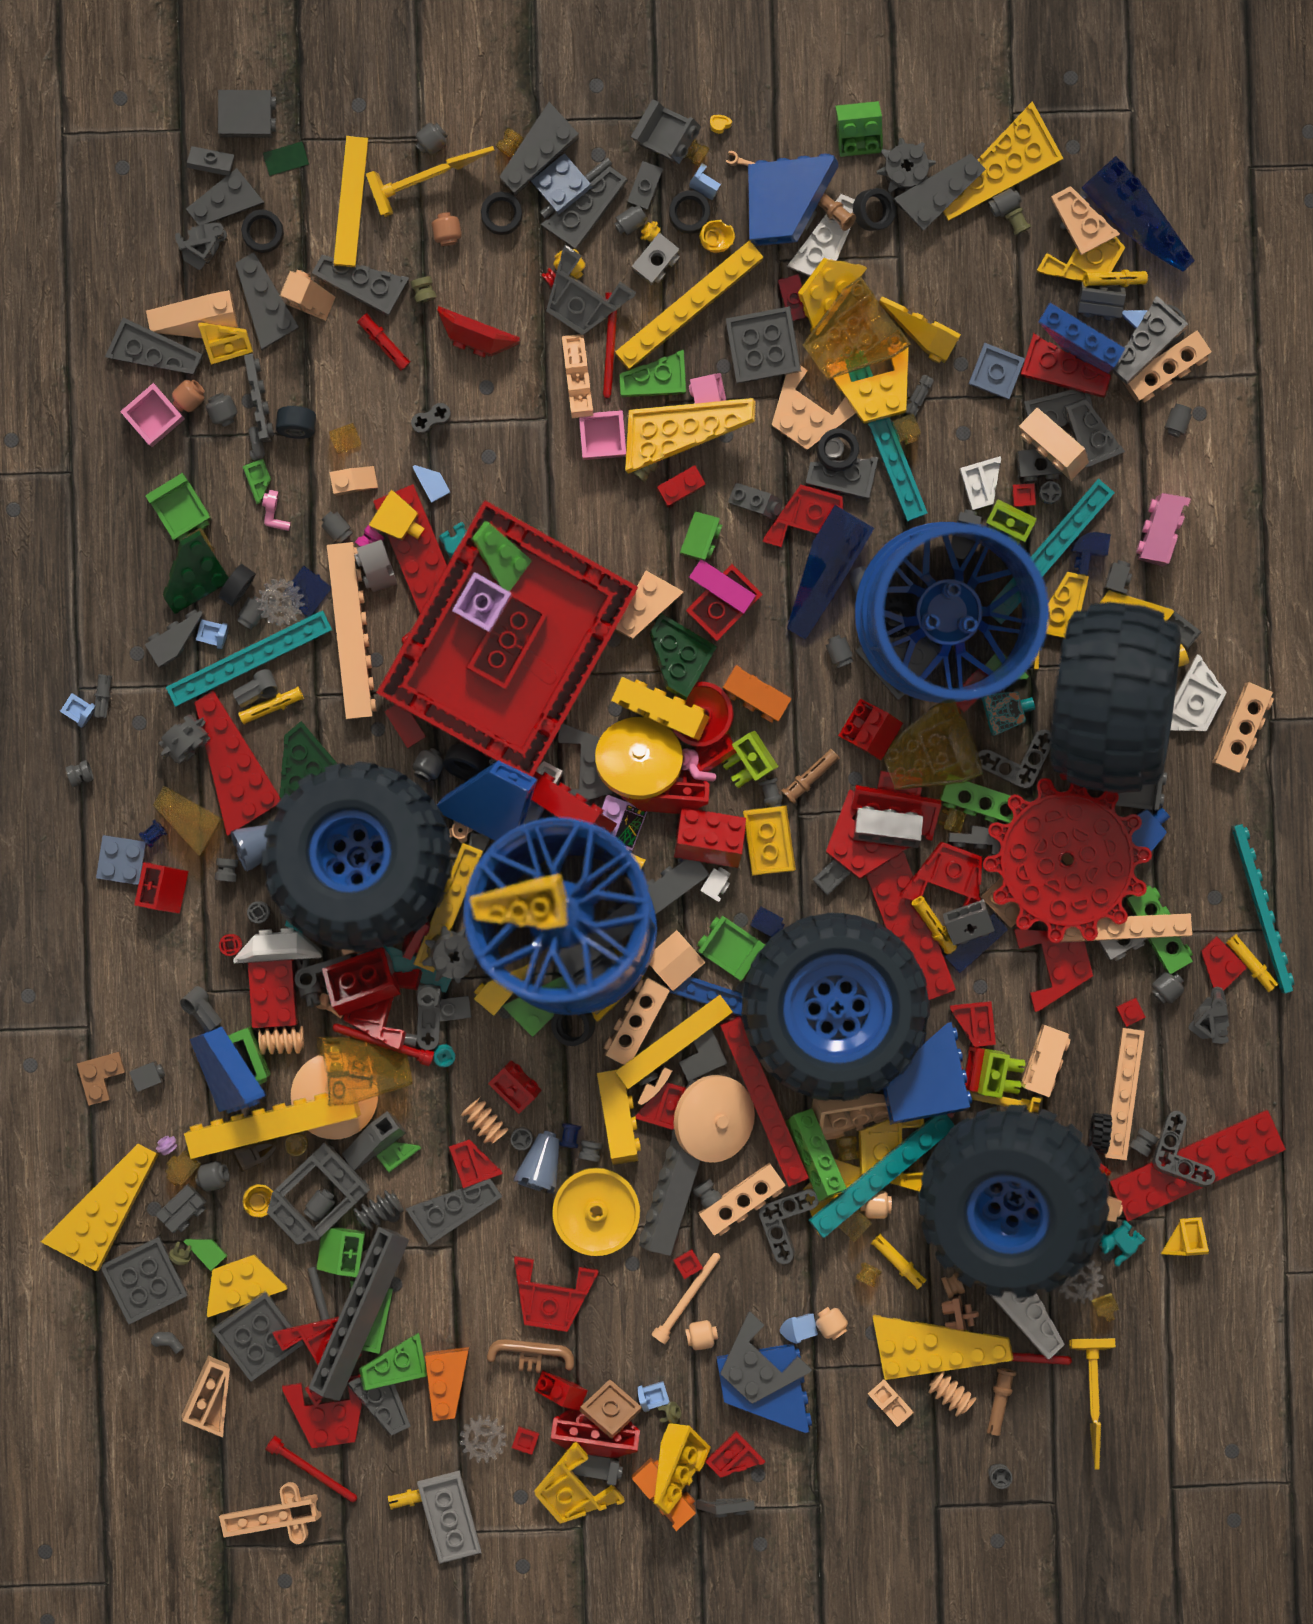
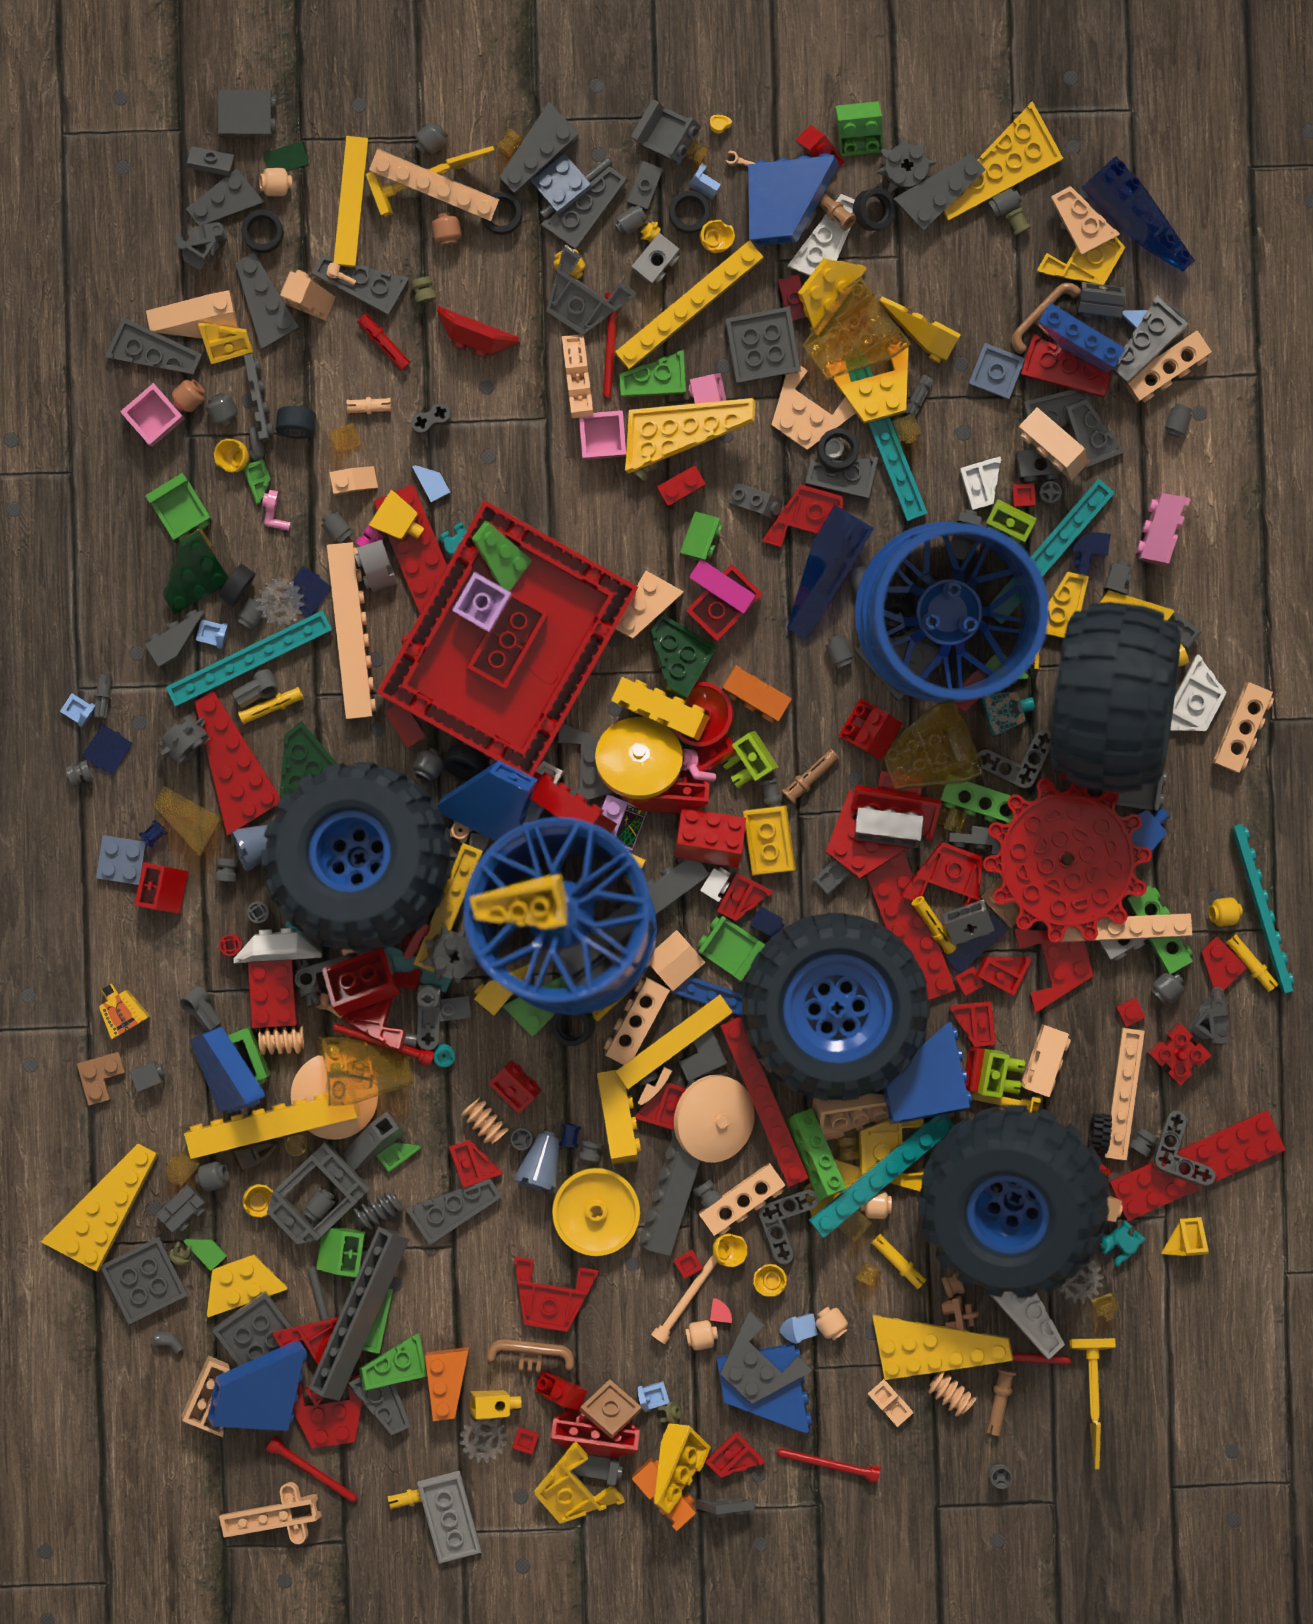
lavender plate [156,1136,177,1155] -> none
red bush [541,268,556,289] -> none
yellow pin [1083,269,1148,287] -> none
none -> clear blue piece [82,724,133,775]
none -> torso [99,984,150,1039]
none -> blue slope [207,1341,307,1431]
none -> yellow hair [214,439,249,473]
none -> light nougat head [259,168,292,196]
none -> light nougat hand [327,263,356,285]
none -> light nougat pin [347,397,391,414]
none -> light nougat plate [369,149,499,221]
none -> yellow torso [470,1390,521,1419]
none -> coral tile [710,1298,732,1323]
none -> yellow hair [713,1234,748,1267]
none -> red wing [715,872,773,921]
none -> yellow hair [753,1264,787,1297]
none -> red piece [777,1448,881,1484]
none -> red slope [796,125,844,169]
none -> red plate [954,966,984,996]
none -> red wing [975,956,1032,996]
none -> medium nougat piece [1011,283,1081,354]
none -> red brick [1146,1022,1211,1085]
none -> yellow head [1208,897,1243,927]

